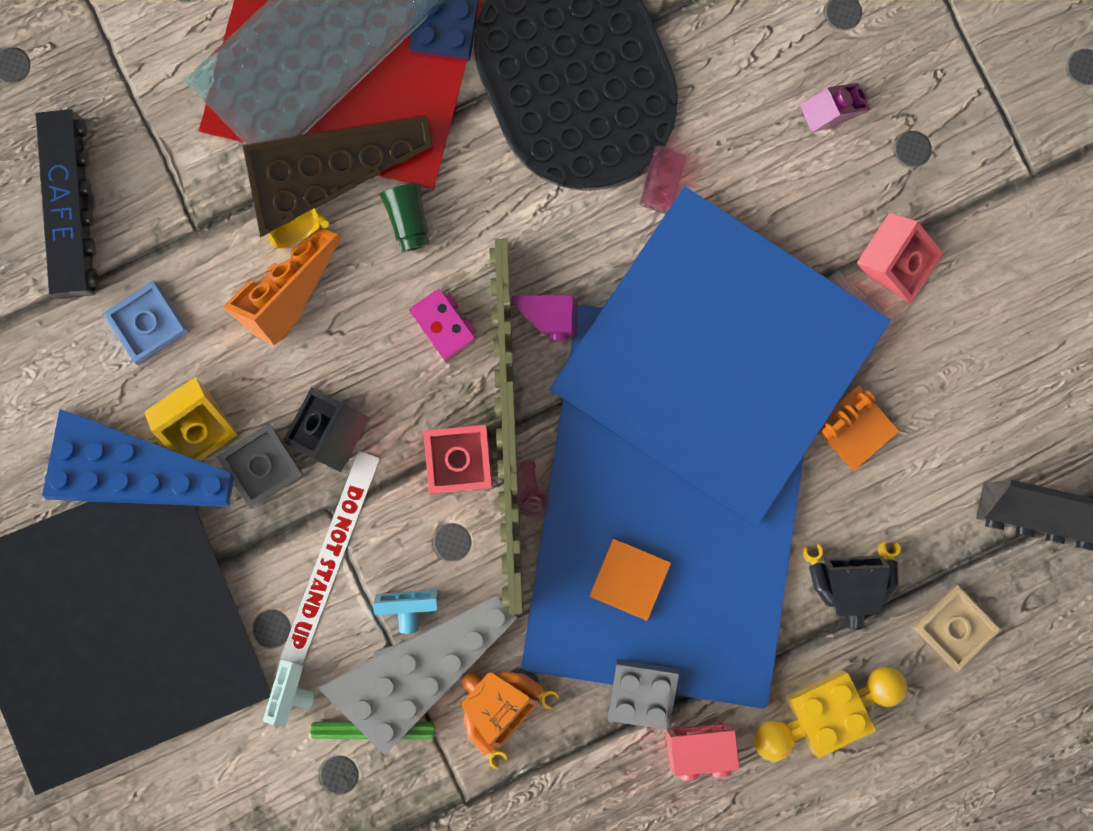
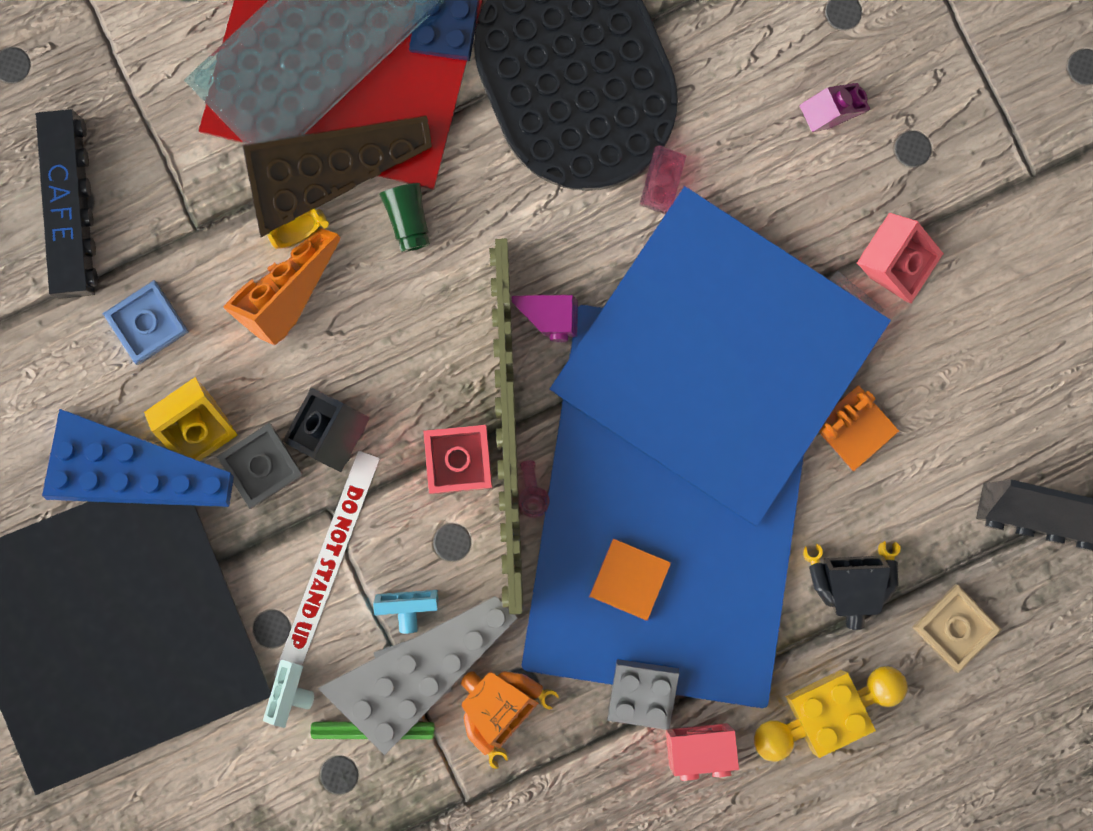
dark pink brick [409,289,477,363] -> none

